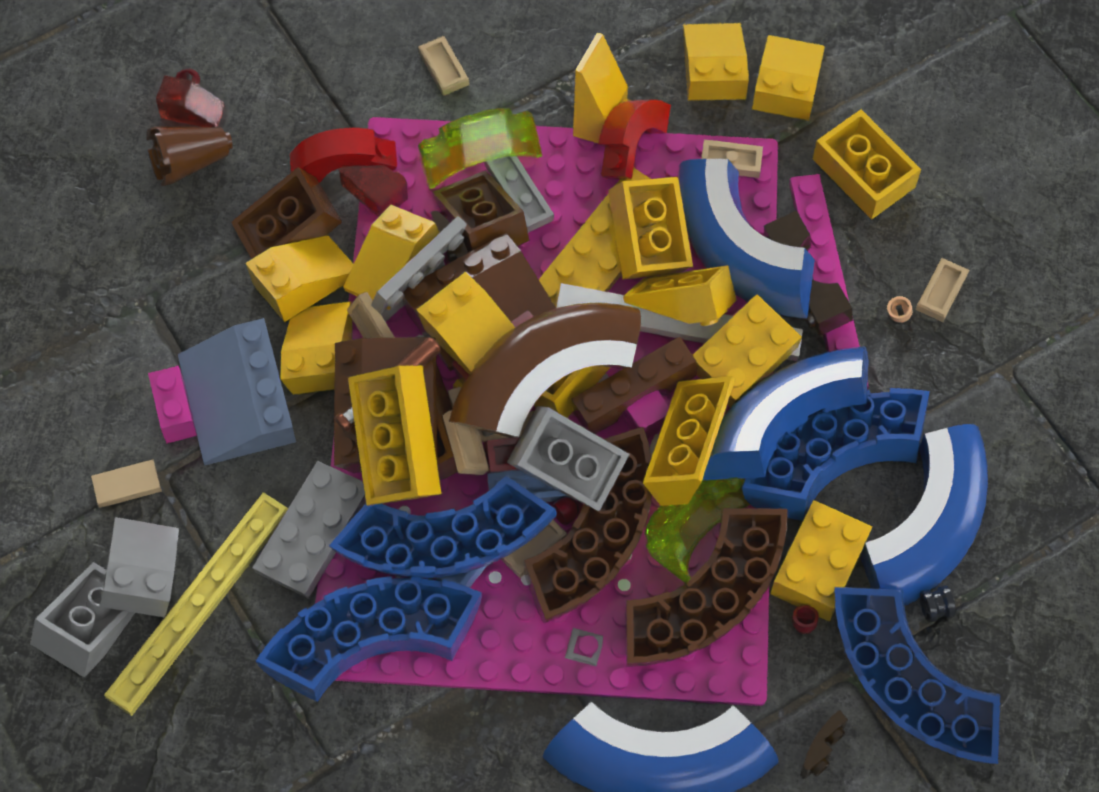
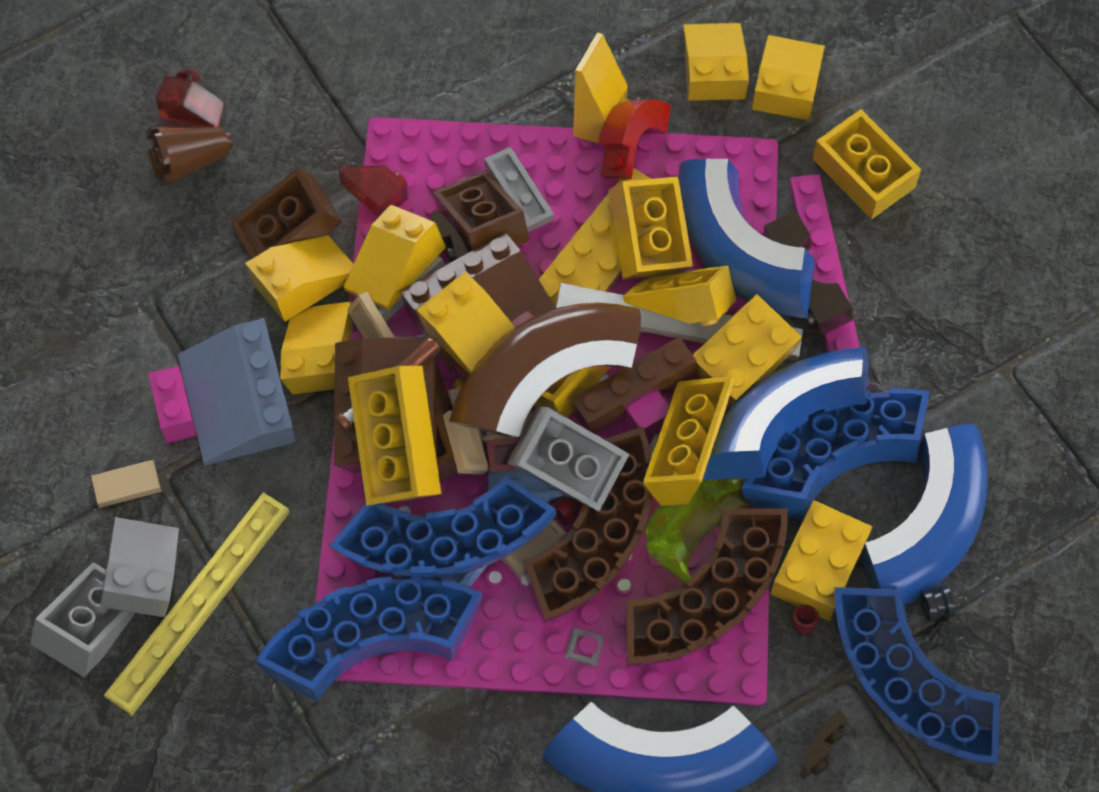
light grey plate [252,461,366,598] -> none
red arch [290,128,397,183] -> none
light grey plate [371,216,467,313] -> none
tan tile [418,36,469,96] -> none
clear neon green windscreen [418,108,543,189] -> none
tan plate [702,140,763,178] -> none
light nougat hinge [887,296,913,323] -> none
tan tile [915,258,969,322] -> none

